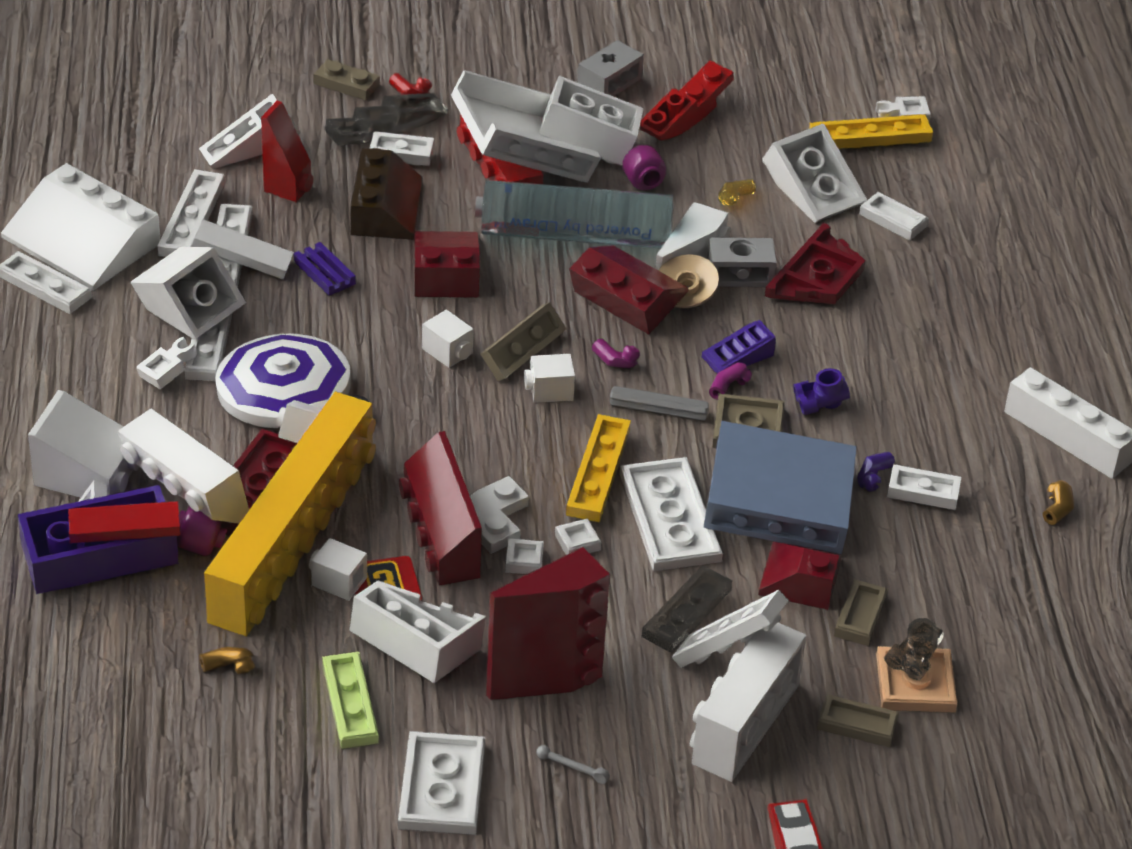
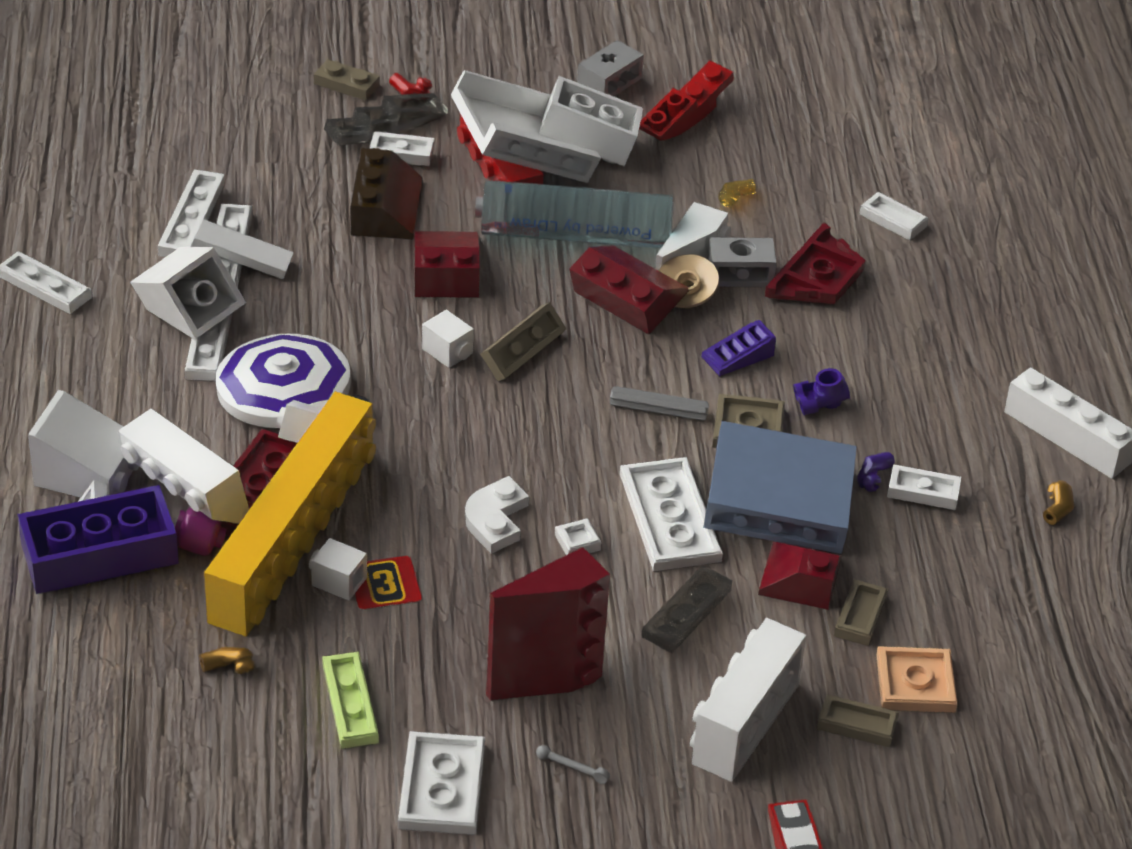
white slope [1,163,160,291] -> none
red tile [68,501,180,543] -> none
white plate [136,337,197,389] -> none
white slope [199,94,301,169] -> none
red slope [261,100,314,202] -> none
dark purple tile [294,242,356,296] -> none
white wedge [350,581,486,683] -> none
dark red slope [399,431,482,586] -> none
white tile [505,539,544,574] -> none
white brick [524,354,575,403] -> none
yellow plate [566,414,631,522] -> none
magenta arm [592,339,640,369] -> none
magenta head [622,145,667,191] -> none
white plate [672,590,788,668] -> none
magenta arm [709,362,752,400] -> none
white slope [762,123,867,223] -> none
yellow plate [809,114,933,149] -> none
white plate [875,96,931,122] -> none
clear smoke plate [884,618,944,681] -> none

